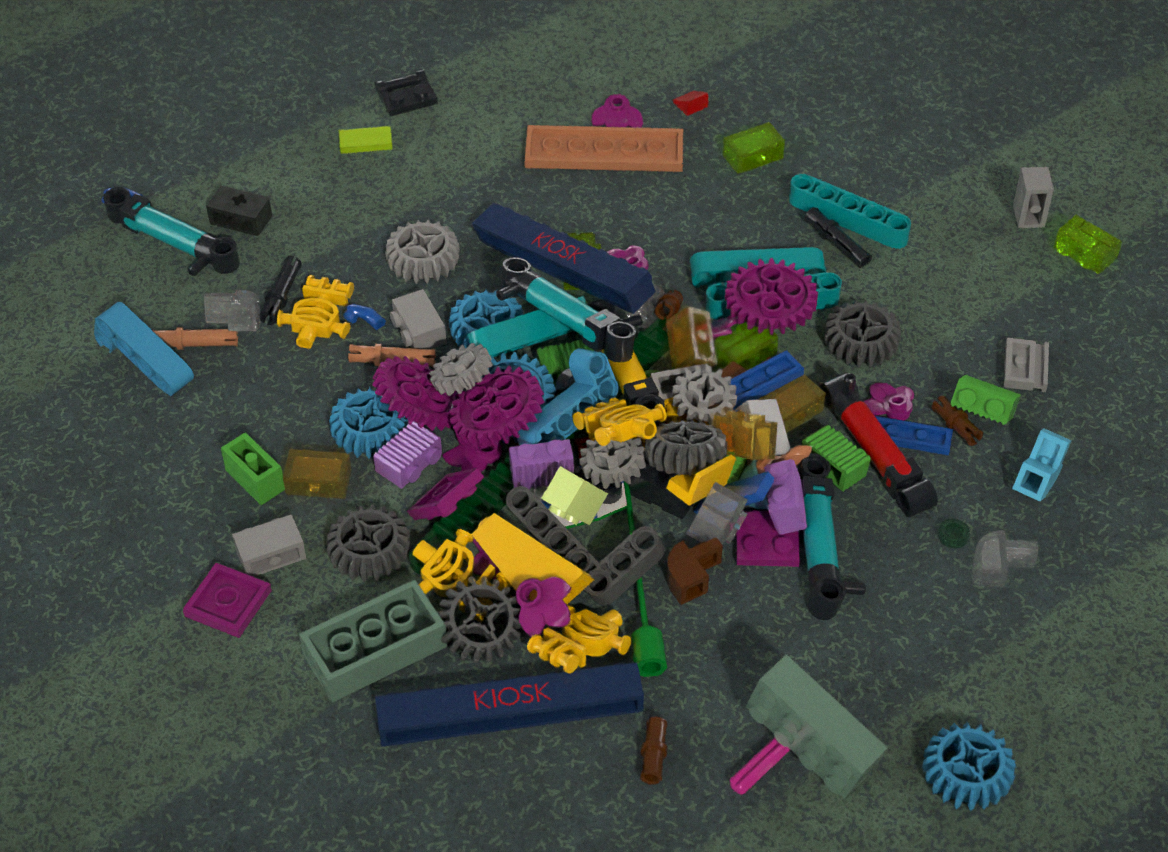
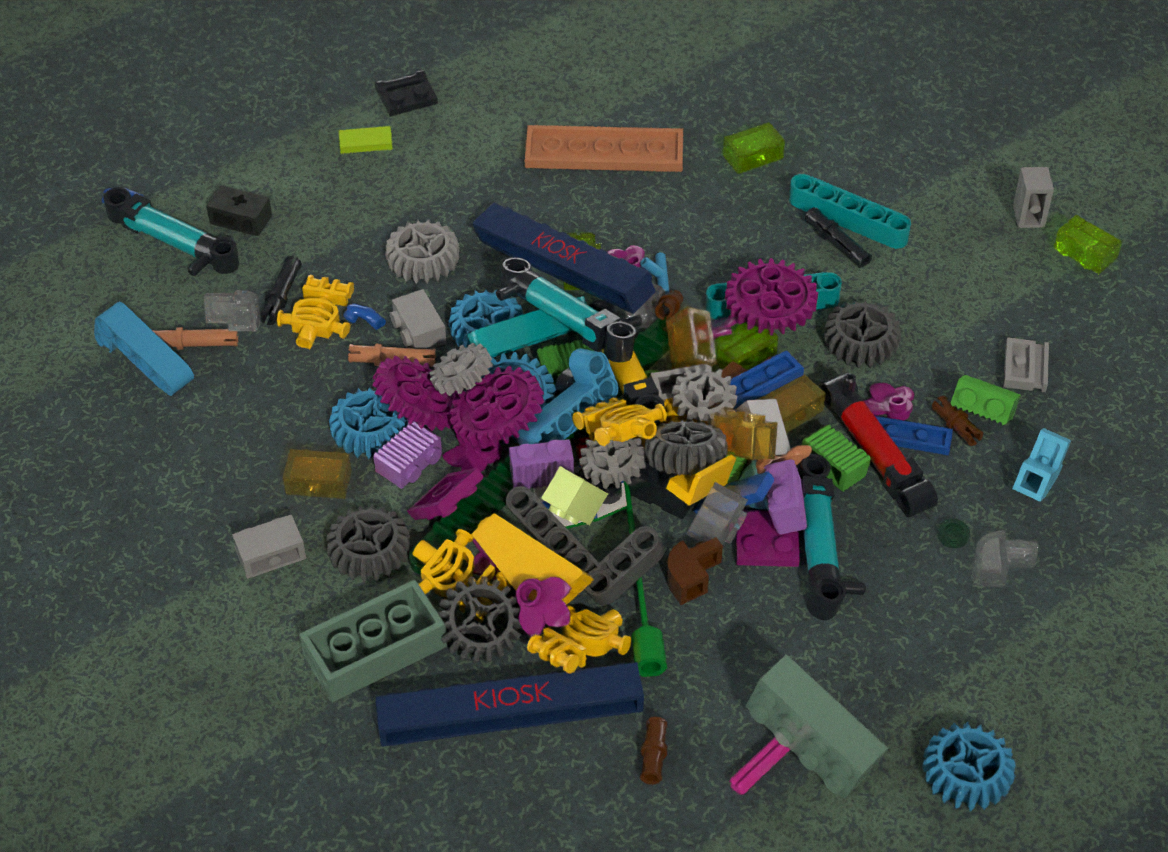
magenta plate [183,563,272,638] -> none
bright green brick [221,432,286,505] -> none
magenta plate [592,94,643,128] -> none
red slope [673,91,709,116] -> none
teal beam [690,247,826,287] -> none
none -> dark azure piece [640,253,669,297]

